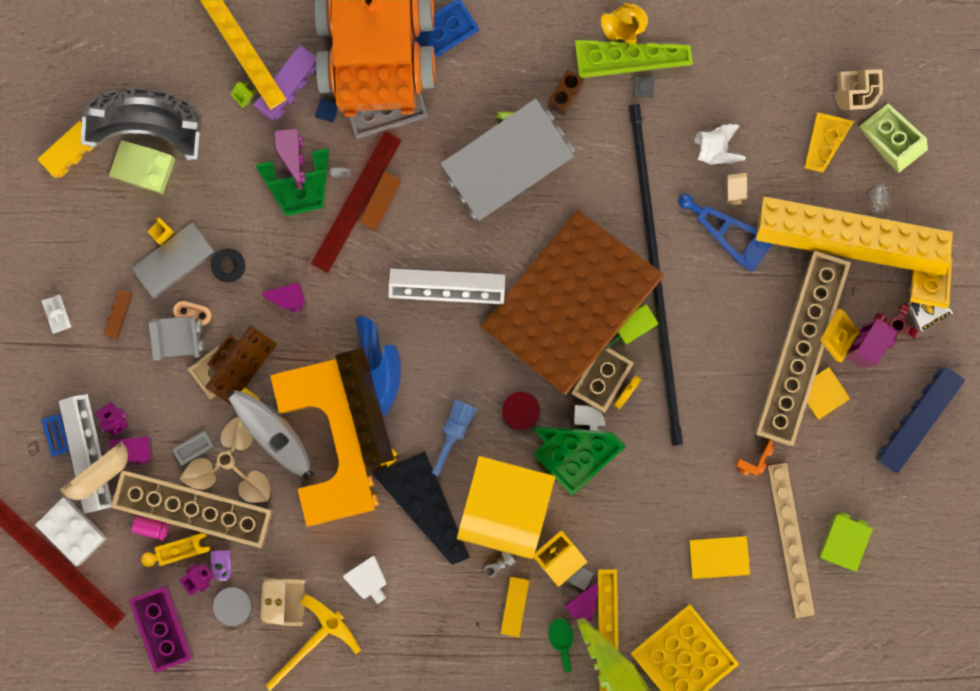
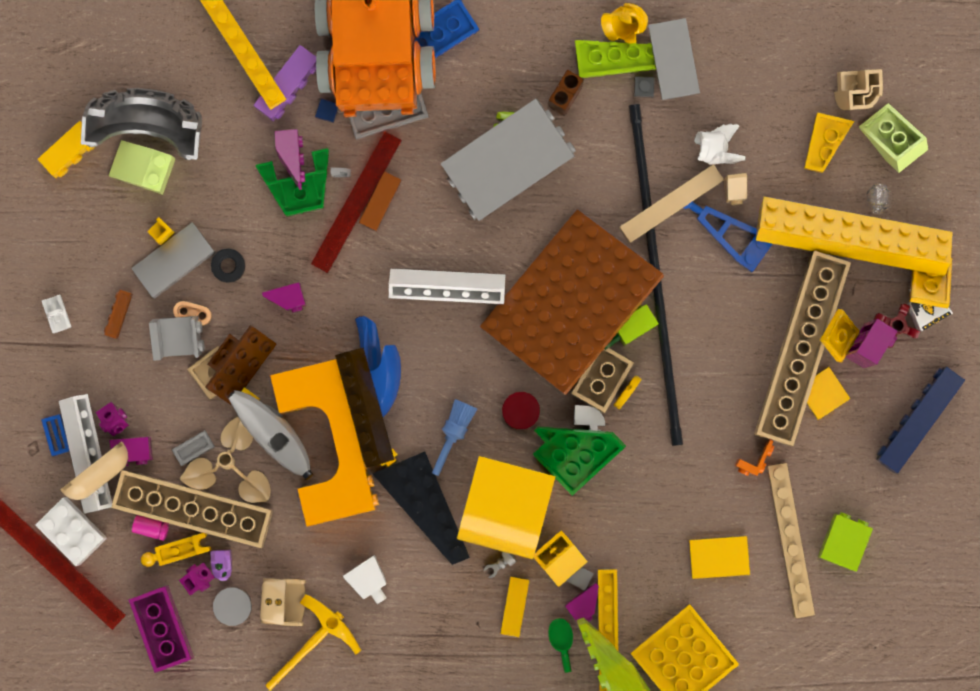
lime tile [230,82,256,108] -> none
none -> tan tile [619,165,724,244]
none -> light grey tile [648,18,700,100]

